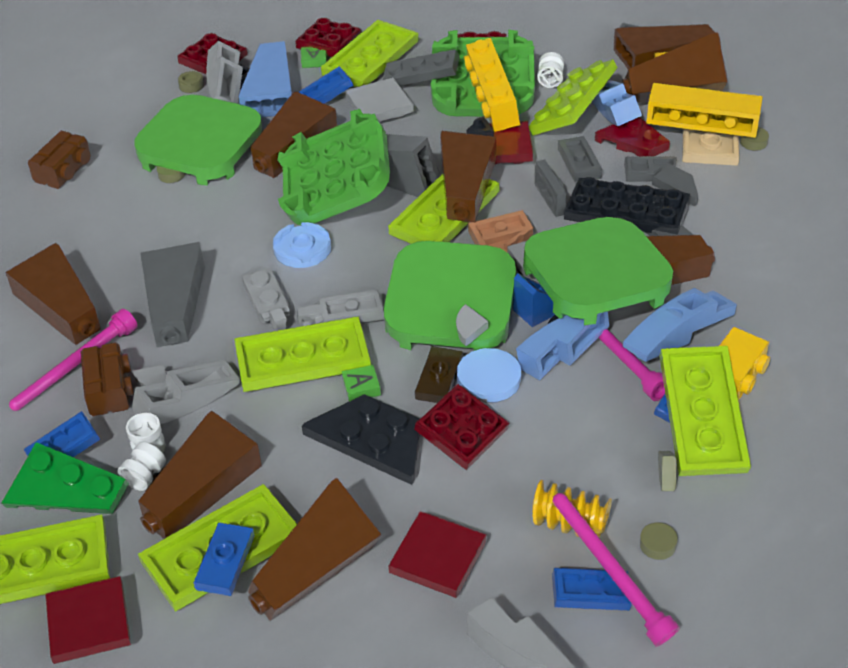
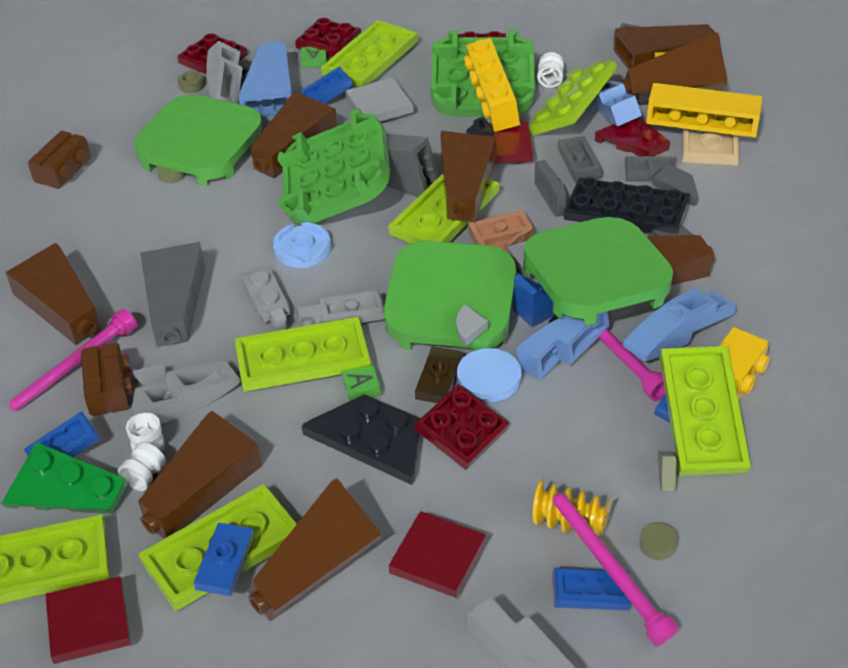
dark grey plate [383,49,460,86] -> none
olive tile [740,127,769,151] -> none

